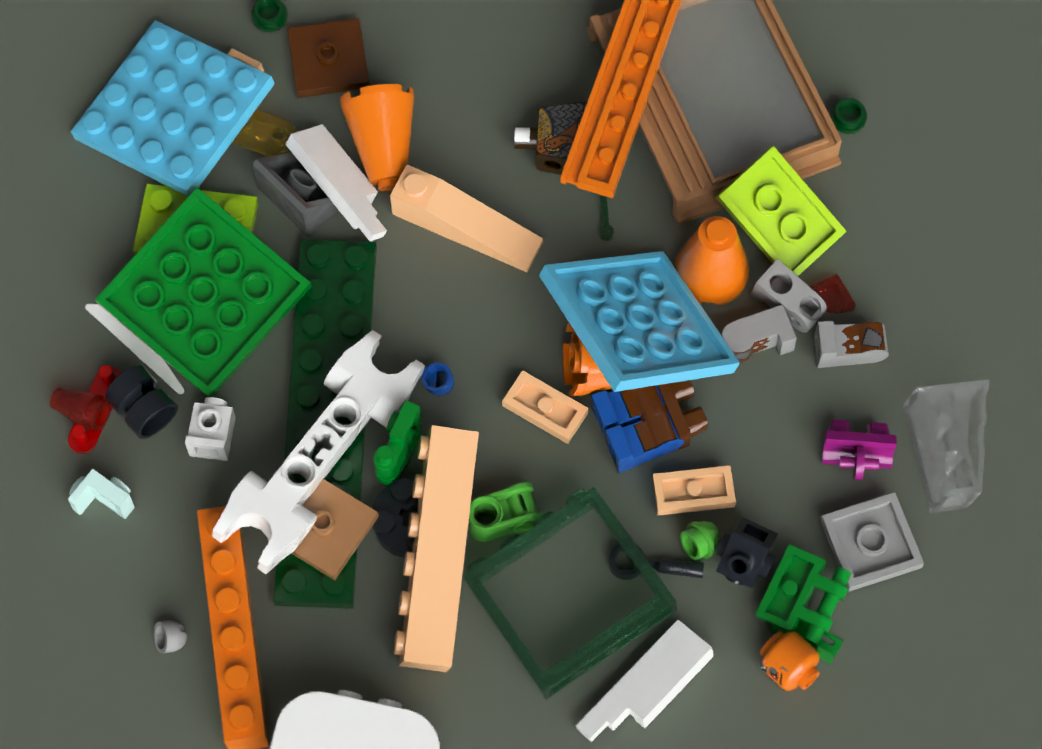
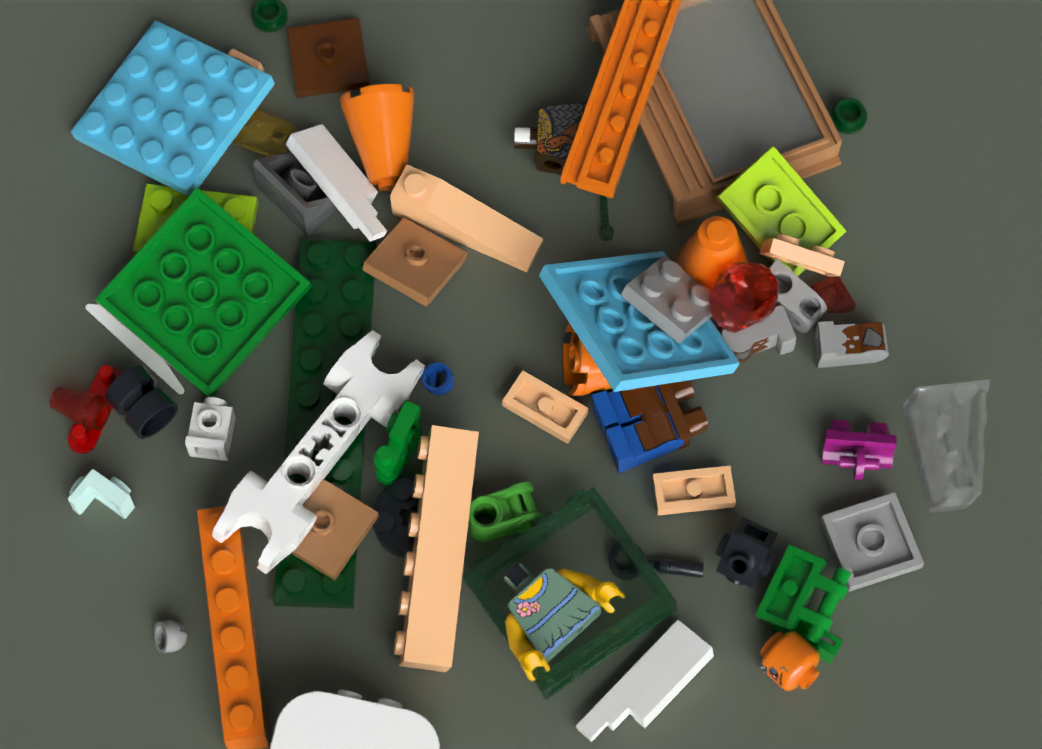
bright green plate [680,521,721,560] -> none
none -> medium nougat plate [362,217,467,307]
none -> torso [504,563,625,681]
none -> light grey plate [620,255,723,344]
none -> clear red hair [709,262,779,333]
none -> light nougat plate [759,234,845,277]

